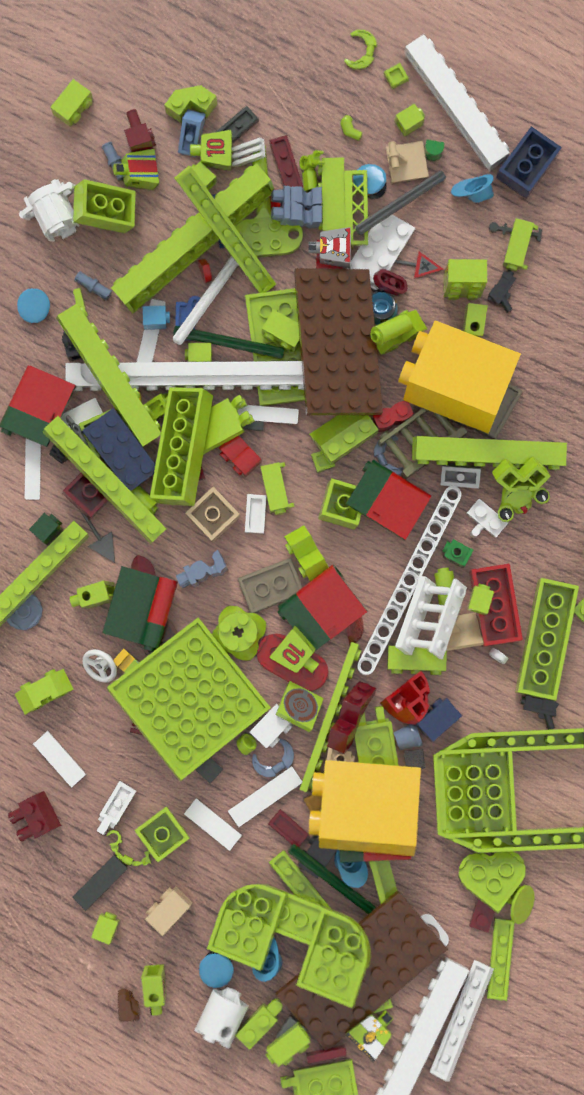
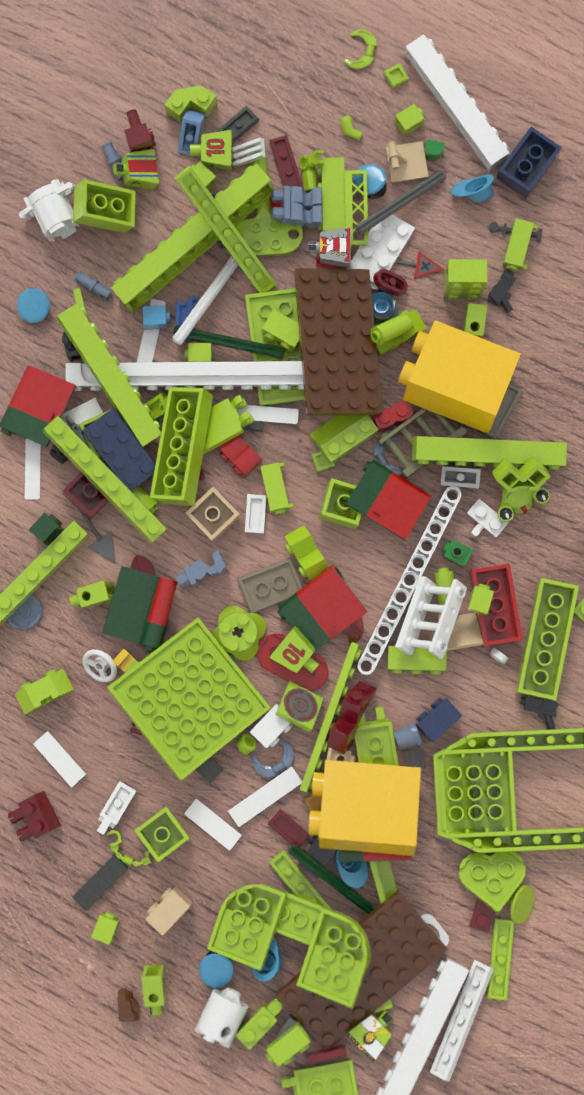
lime brick [50,79,93,127] -> none
red tile [198,258,212,283] -> none
red brick [380,671,430,724] -> none

